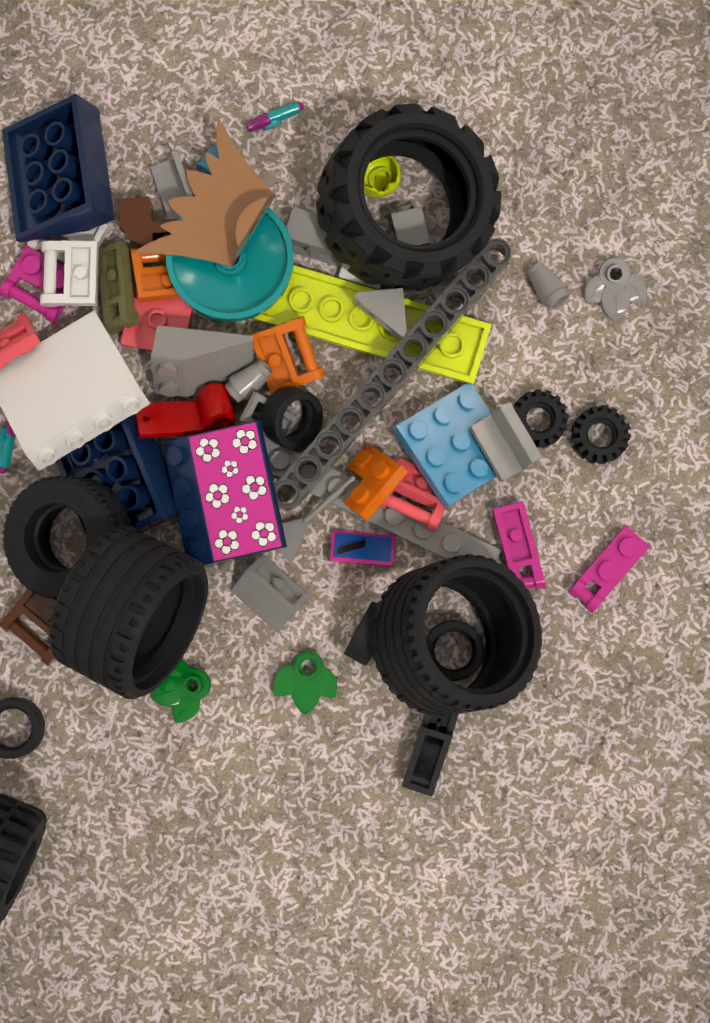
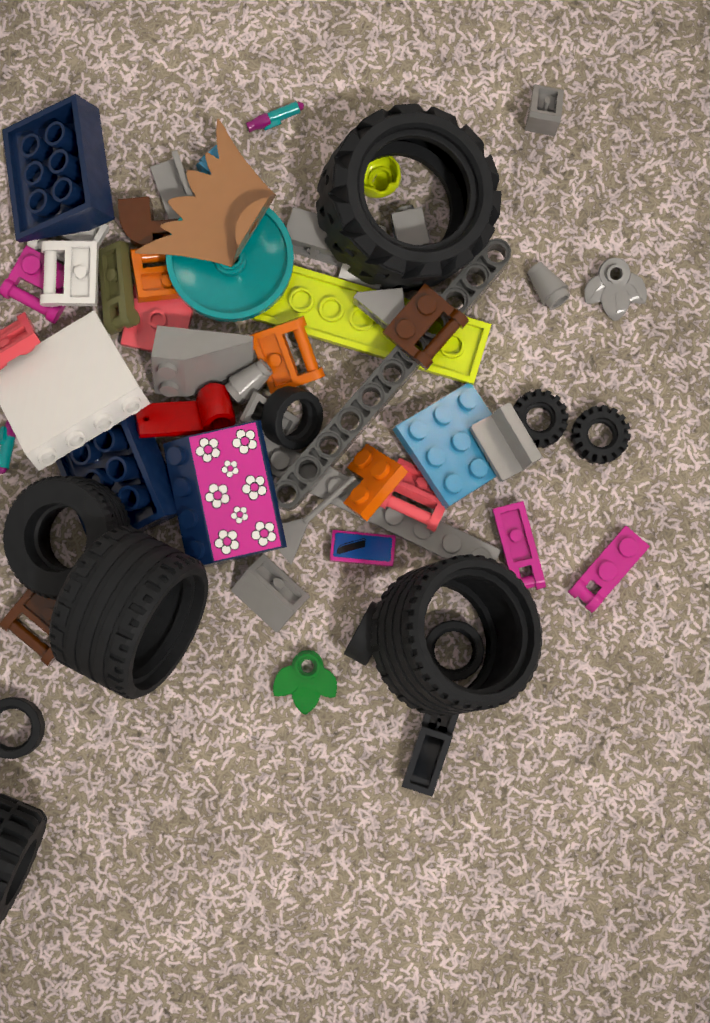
green plate [150,659,211,723] -> none
none -> reddish brown plate [383,284,469,370]
none -> light grey slope [525,84,564,137]

